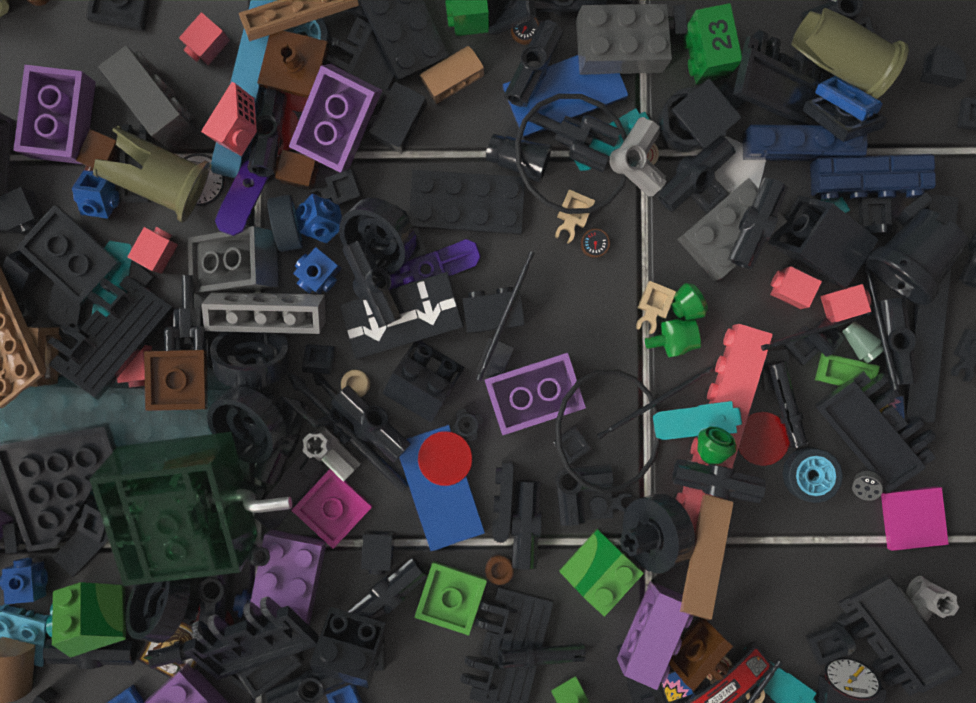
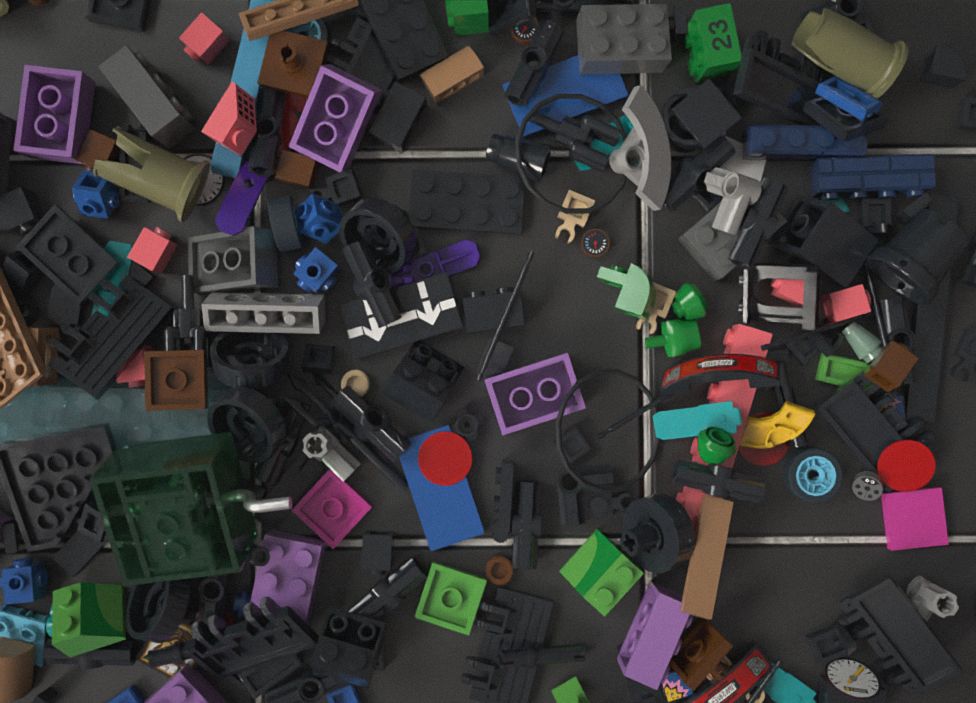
none -> brick [597,263,656,321]
none -> light grey tile [622,85,671,211]
none -> slope [661,354,780,395]
none -> light grey piece [704,167,761,235]
none -> panel [738,263,821,330]
none -> yellow tile [740,401,815,449]
none -> reddish brown brick [864,341,919,392]
none -> red sticker [877,440,935,492]

